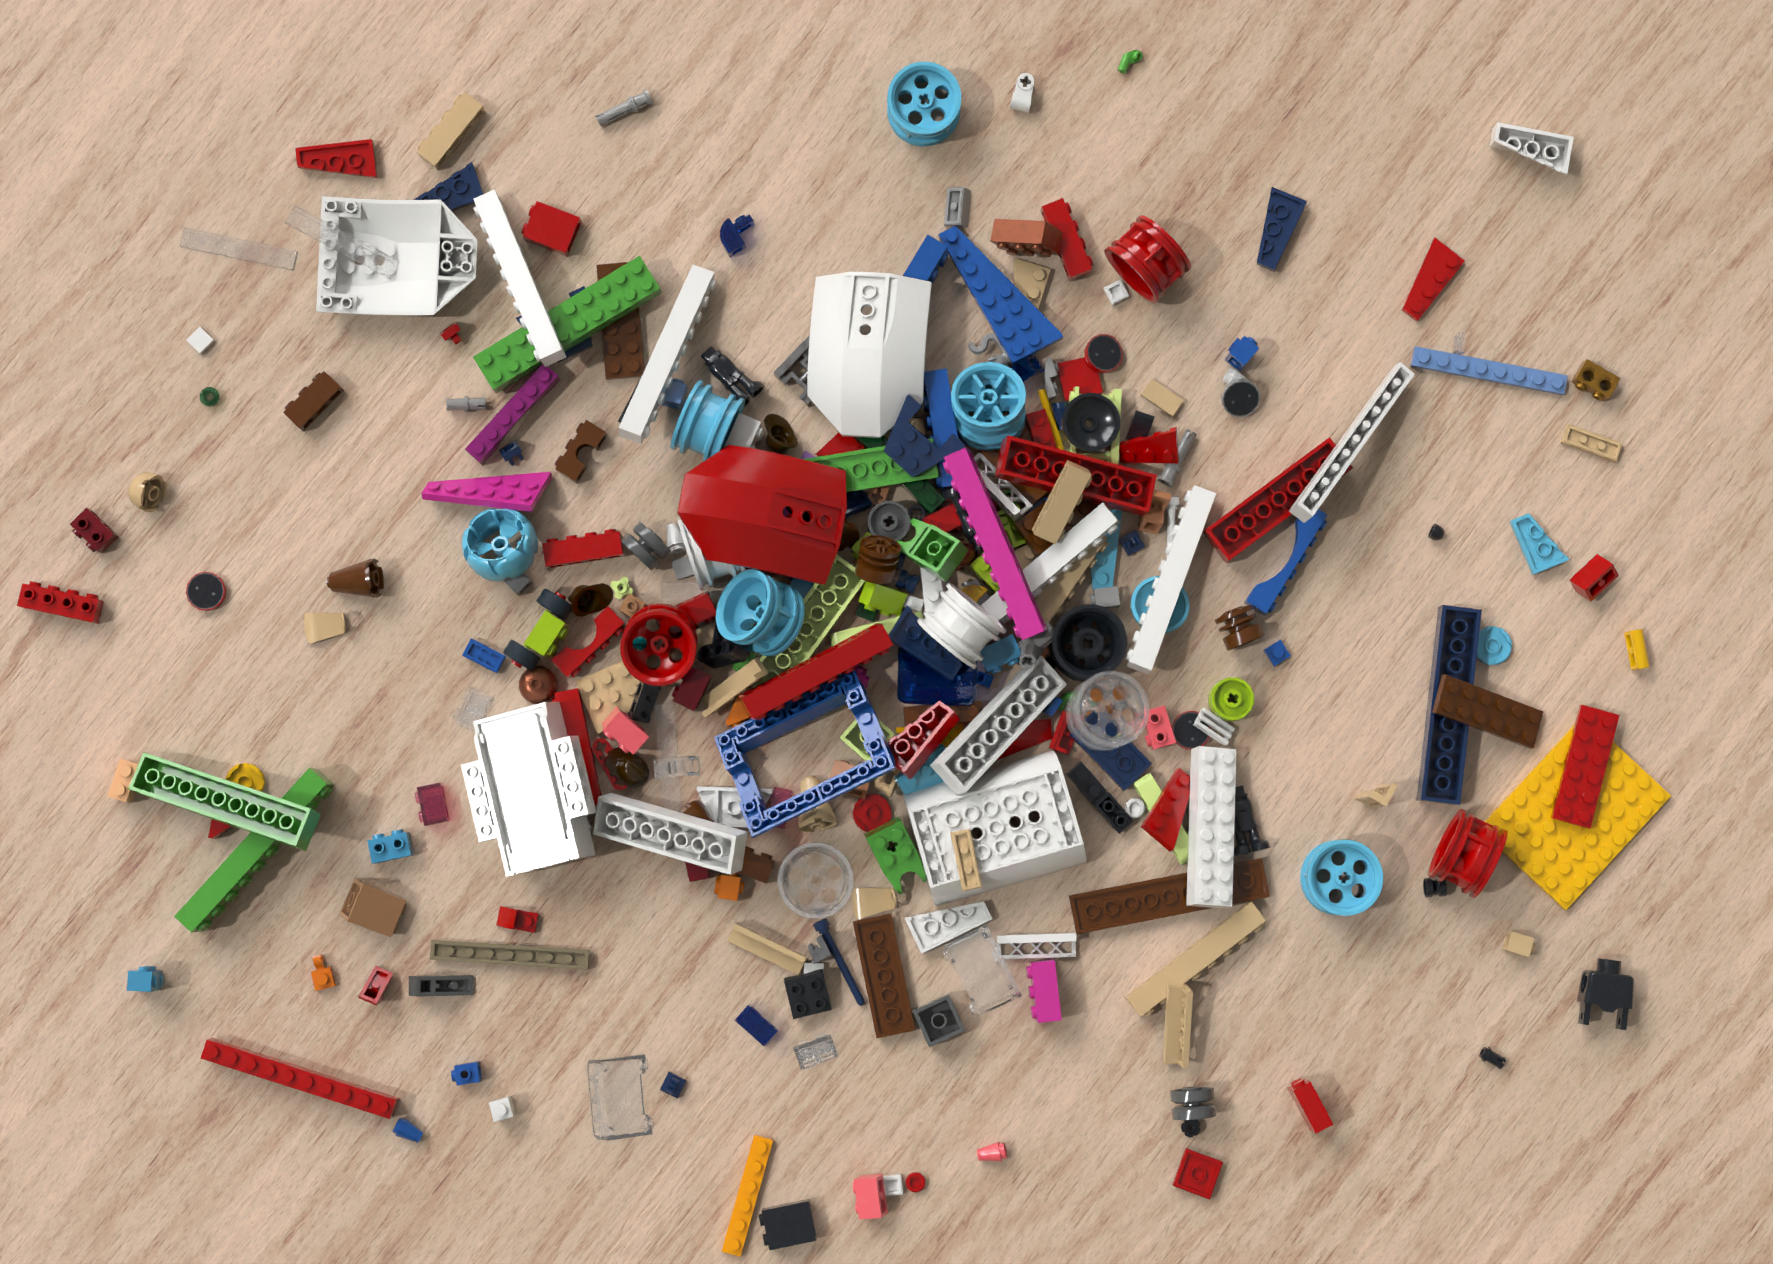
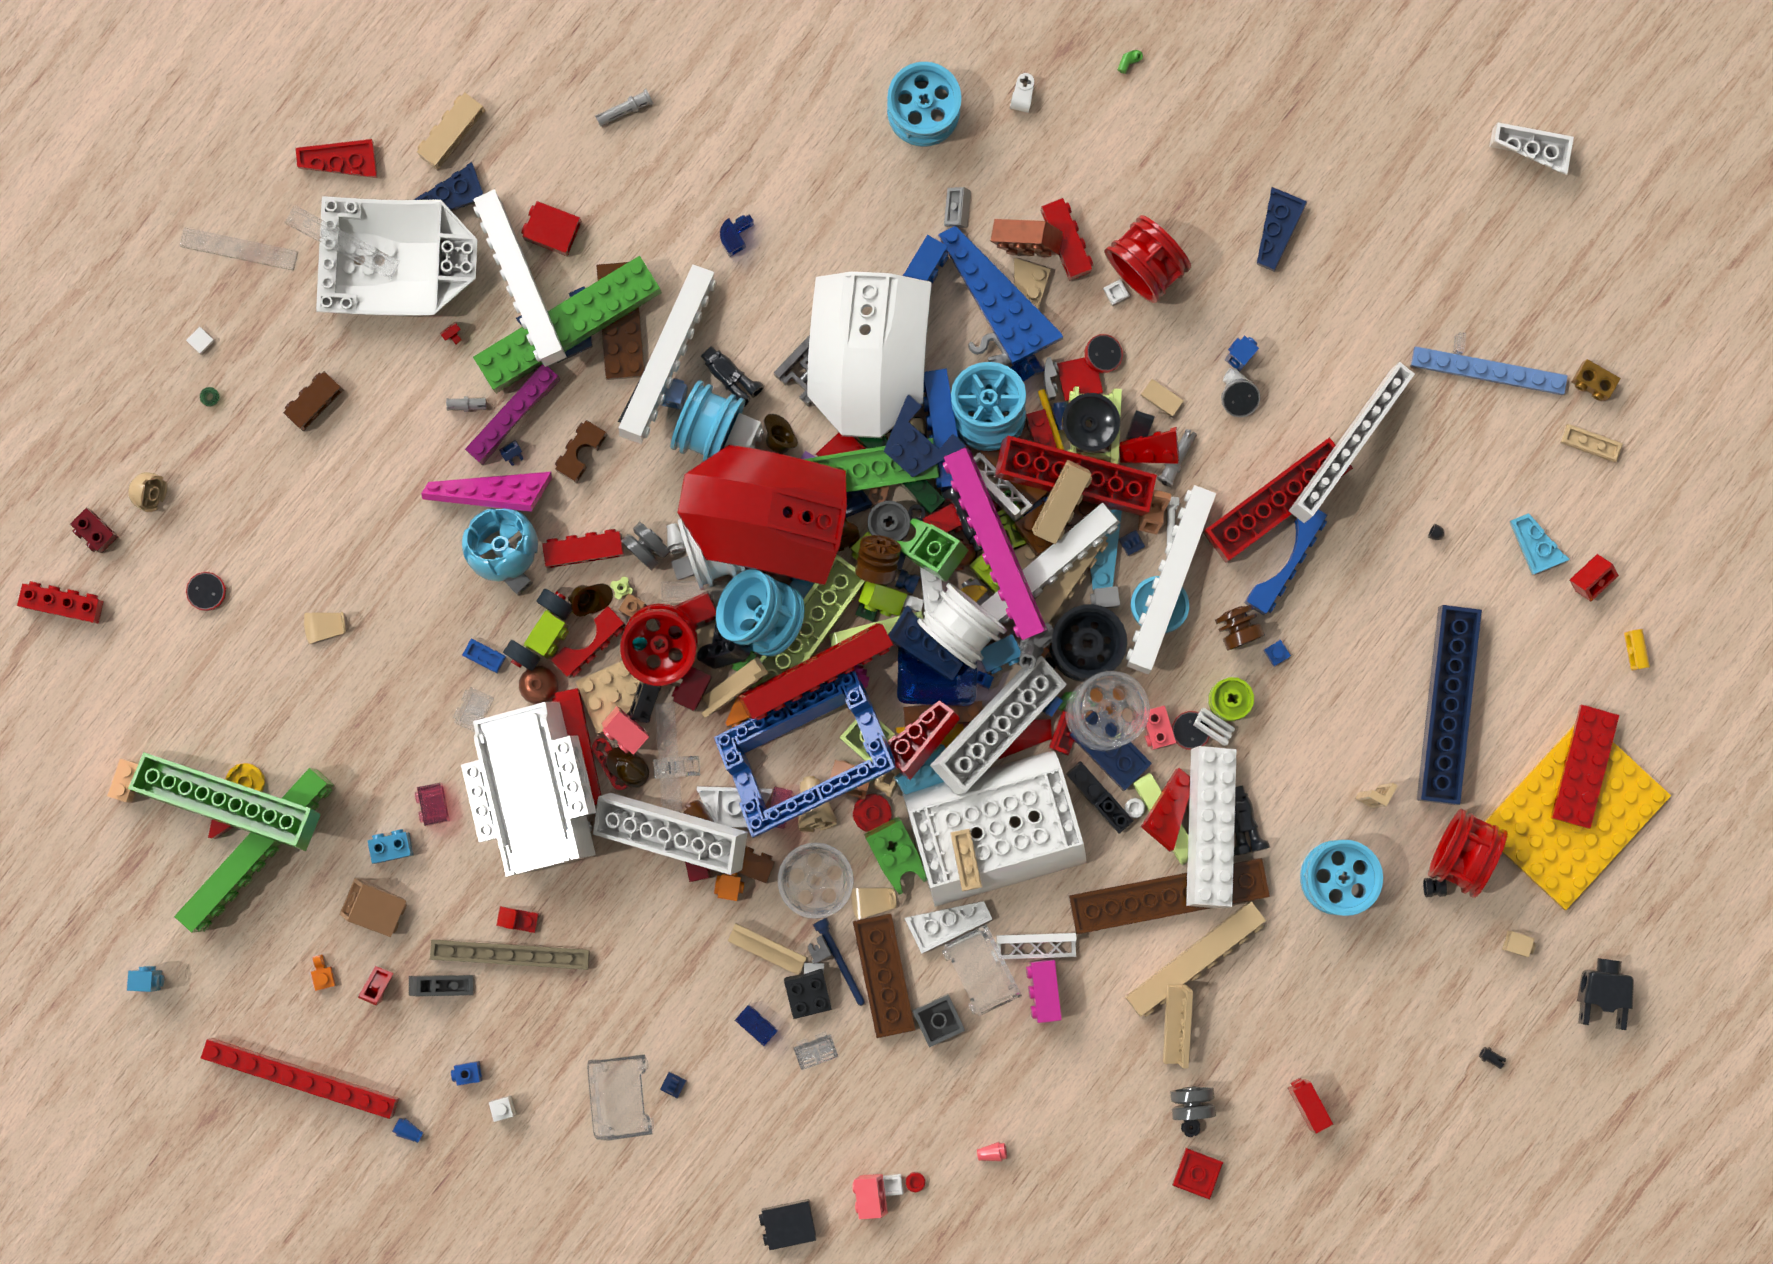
reddish brown cone [326,558,384,598] -> none
light orange plate [721,1134,773,1257] -> none
red wing [1402,237,1465,322] -> none
reddish brown plate [1432,675,1543,749] -> none
medium azure tile [1477,626,1512,665] -> none

